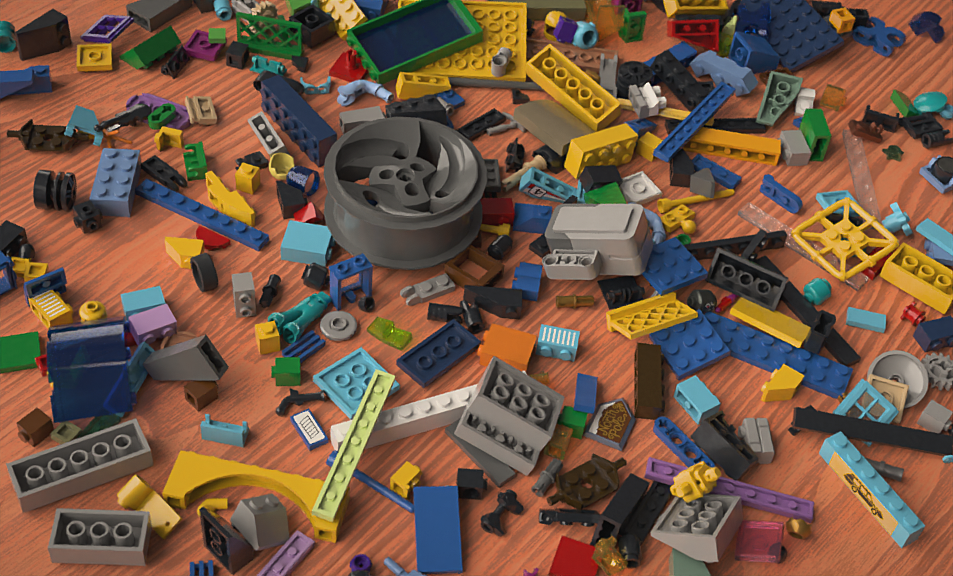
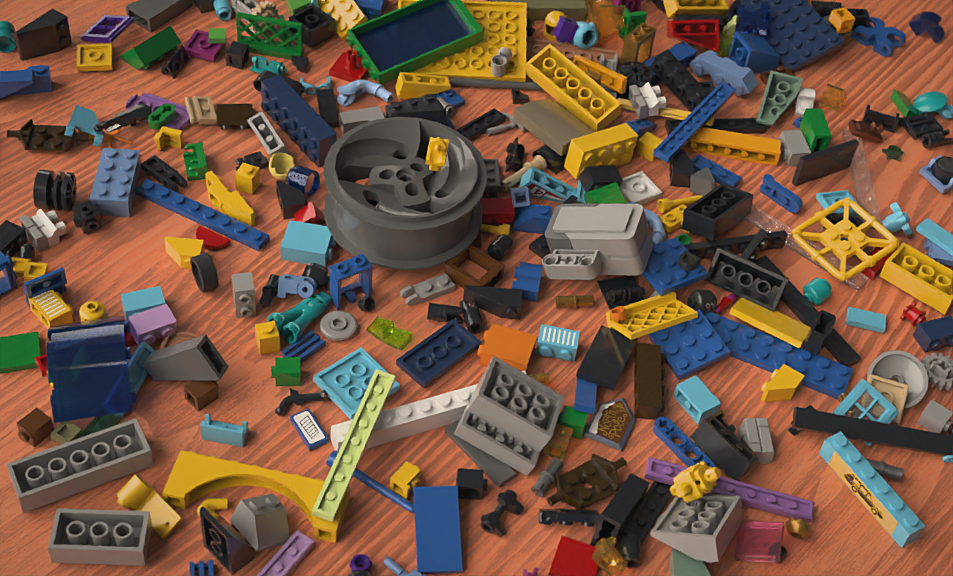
none -> hips [19,209,67,252]
none -> dark brown slope [216,103,253,129]
none -> medium blue leg [278,274,317,298]
none -> black tile [316,89,339,127]
none -> yellow hips [425,137,449,171]
none -> medium blue leg [510,187,530,208]
none -> light orange tile [573,55,628,94]
none -> black tile [576,325,638,390]
none -> orange hinge [610,306,627,323]
none -> pearl gold window [619,22,656,67]
none -> pearl dark grey tile [678,250,701,271]
none -> black brick [682,183,753,241]
none -> black tile [792,139,859,186]

